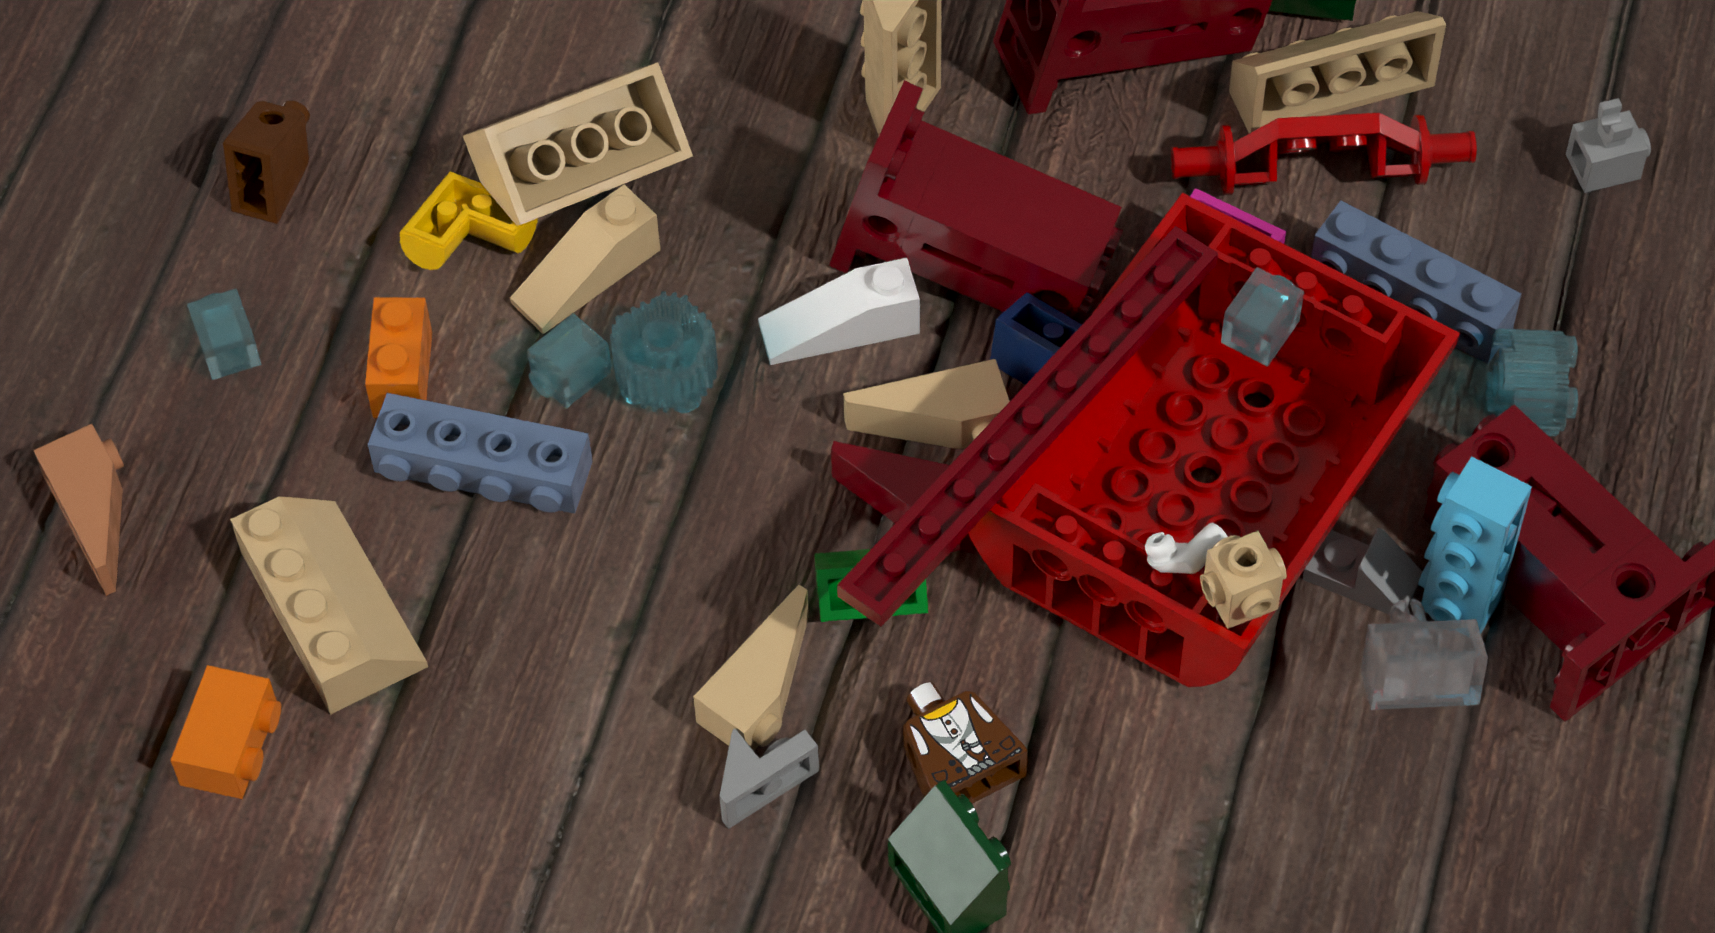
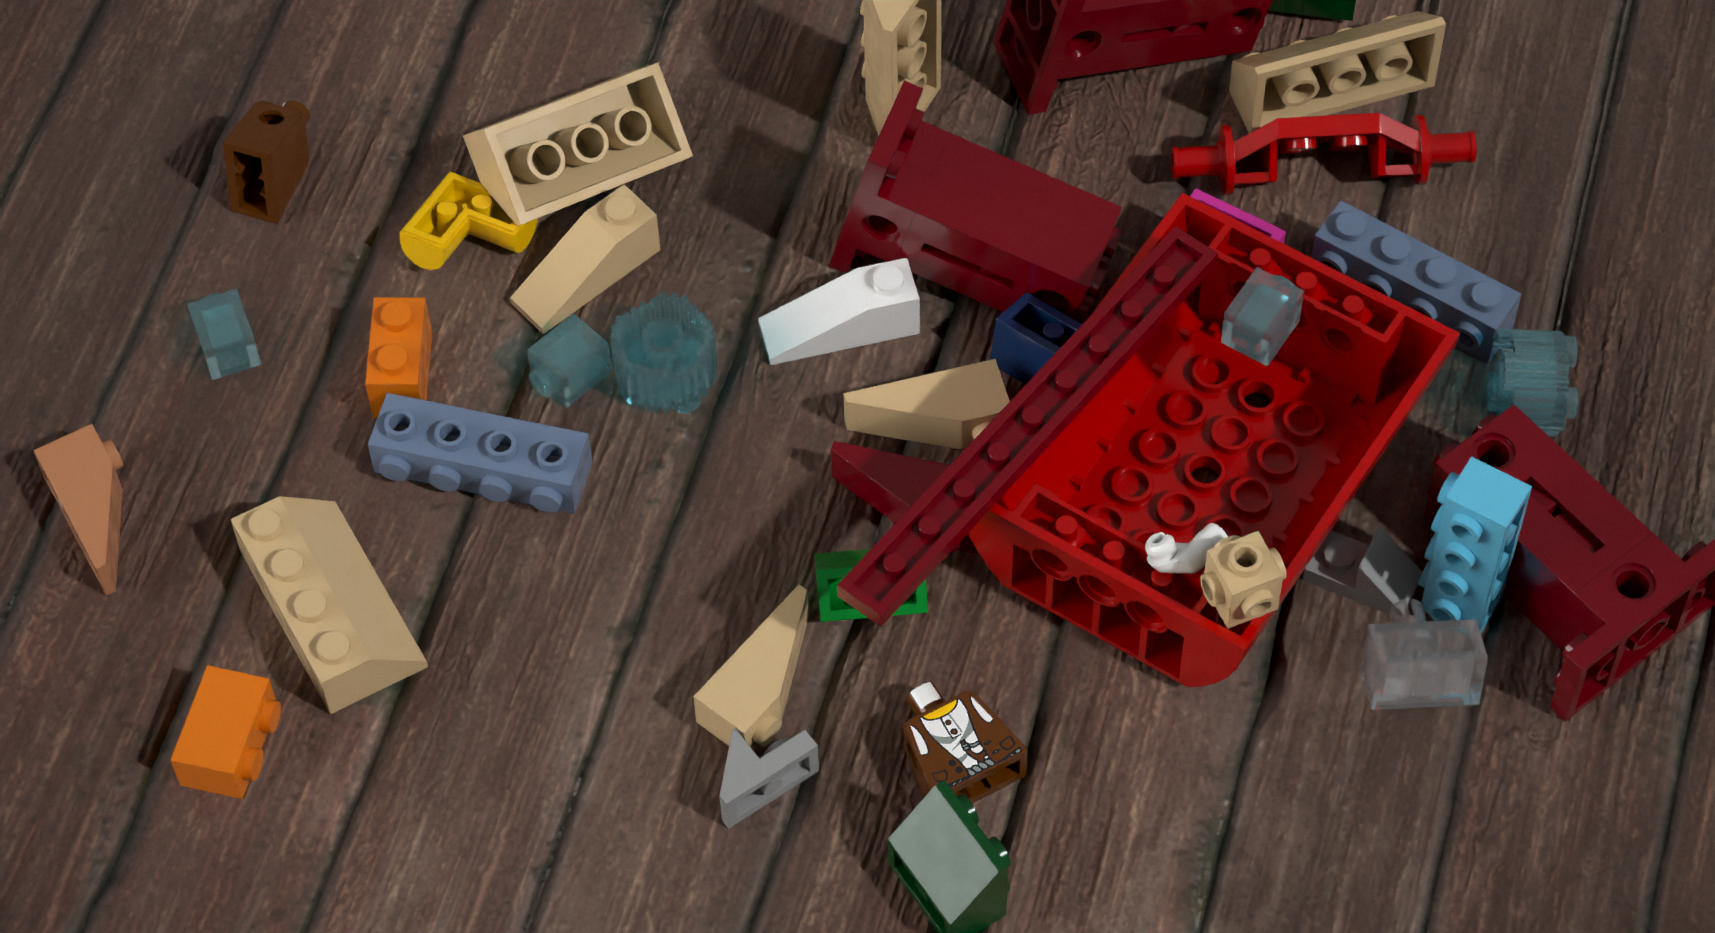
light grey brick [1566,98,1651,193] -> none

